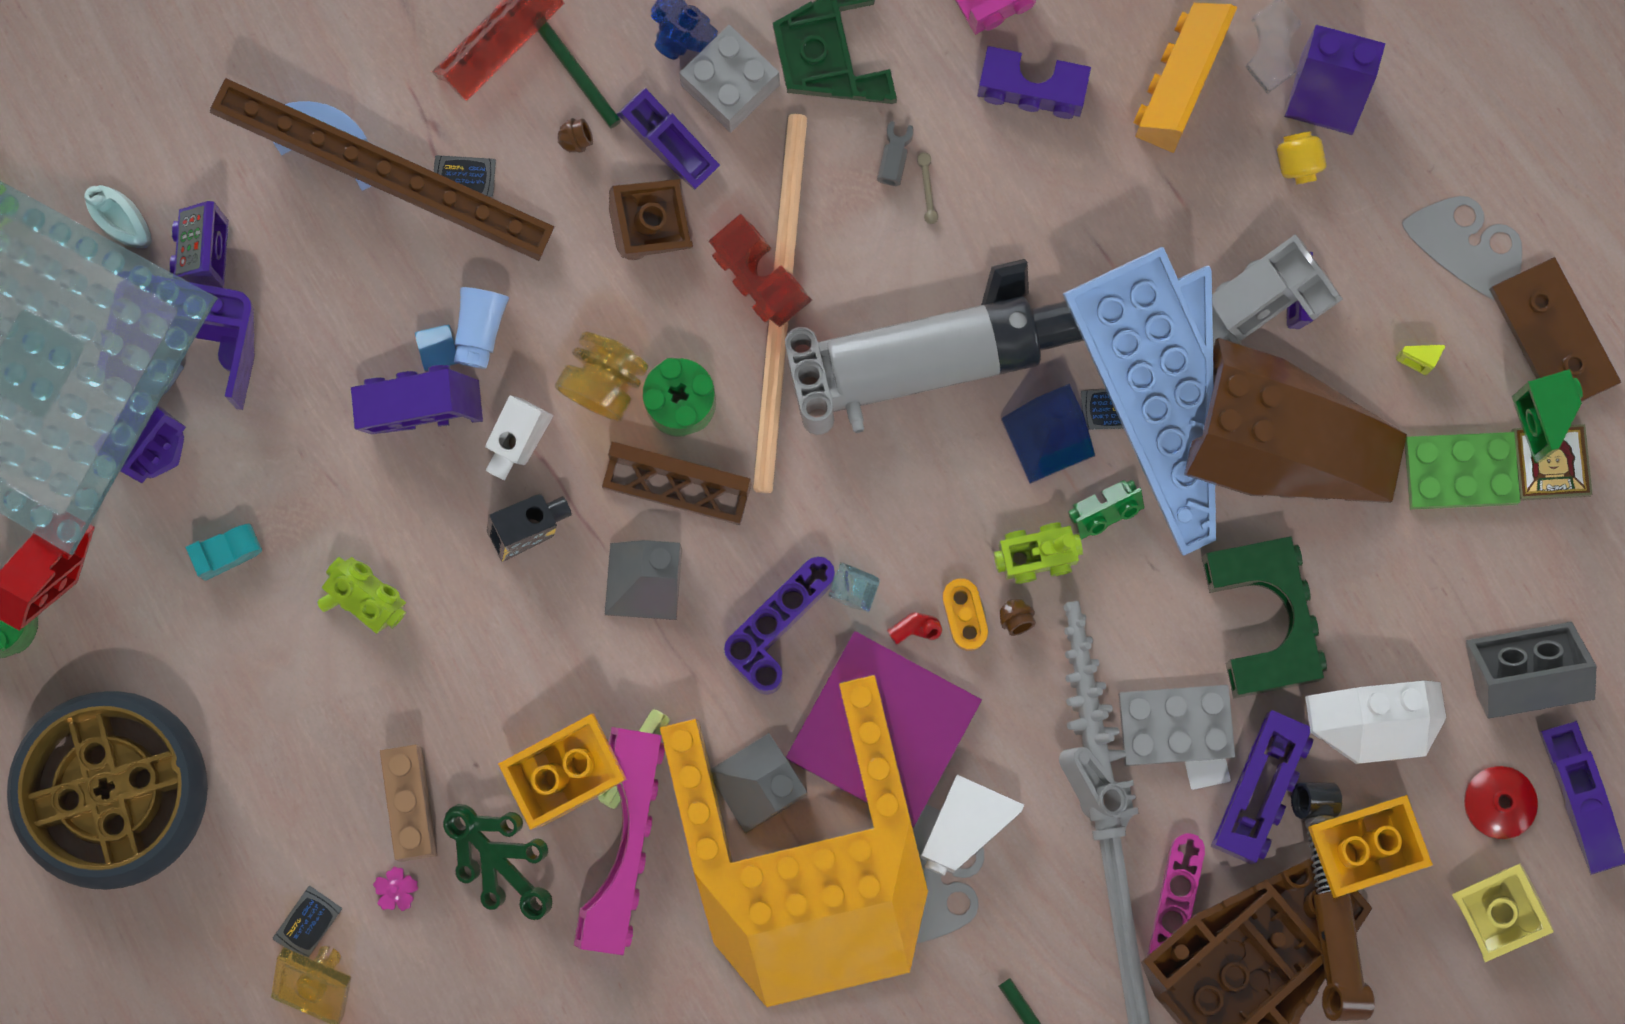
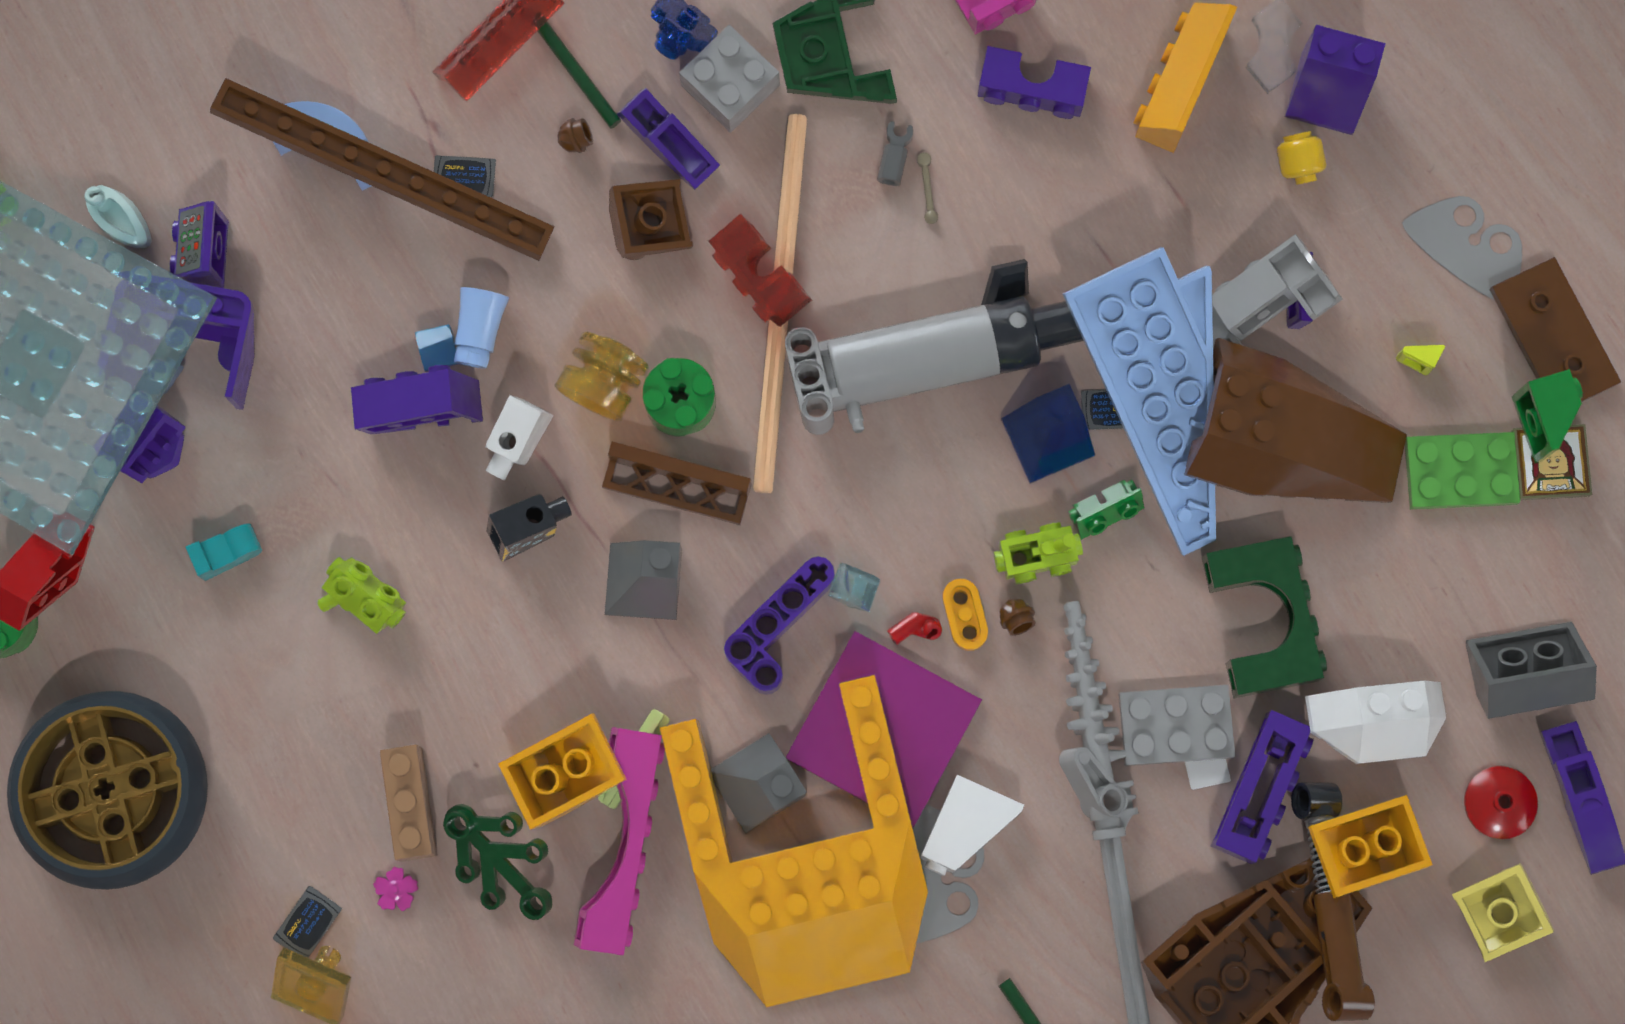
dark pink beam [1147,833,1205,956] -> none

